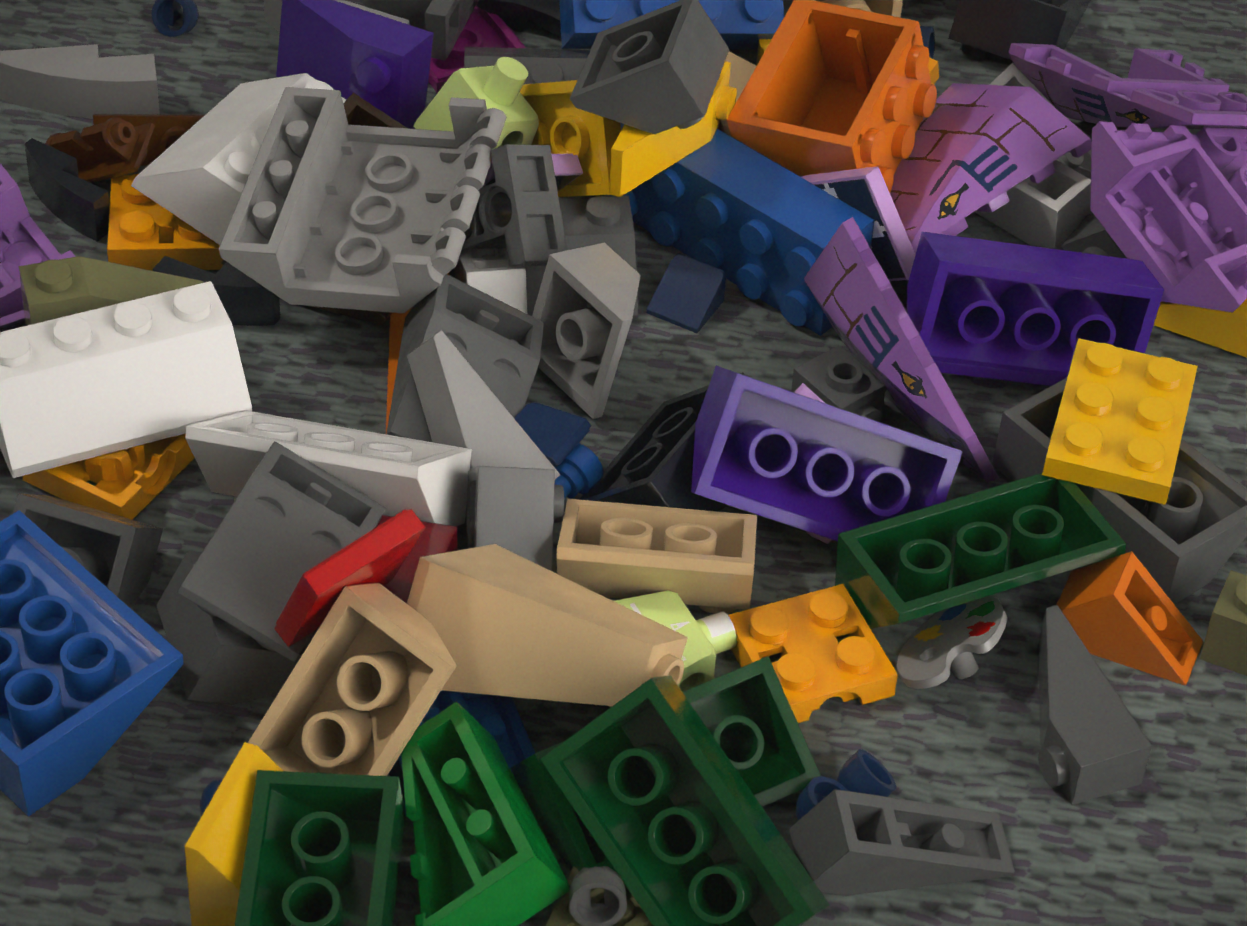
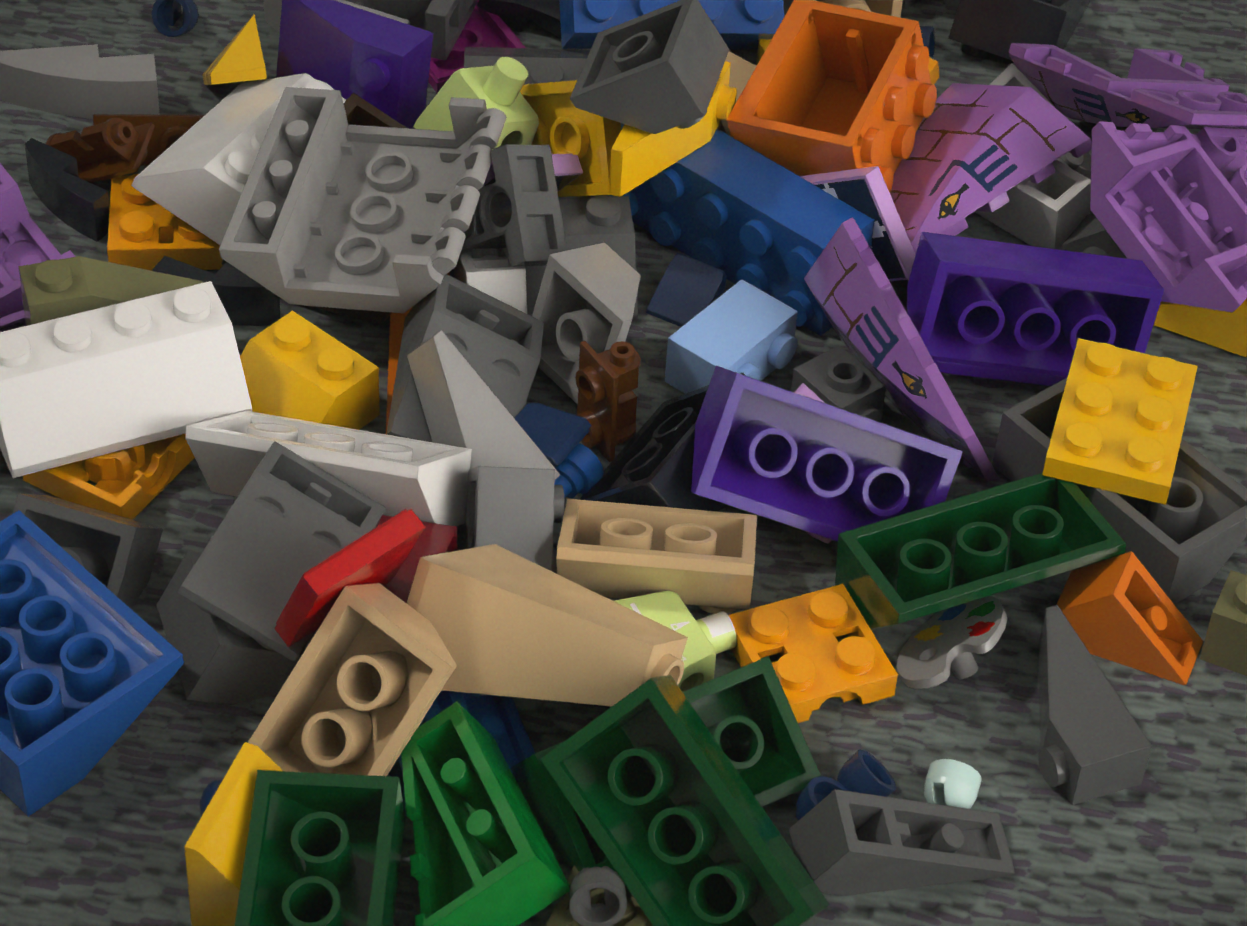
none -> yellow slope [203,14,267,85]
none -> yellow slope [240,310,380,430]
none -> reddish brown hinge [575,341,641,462]
none -> light blue brick [665,279,798,394]
none -> light aqua hinge [924,759,982,809]

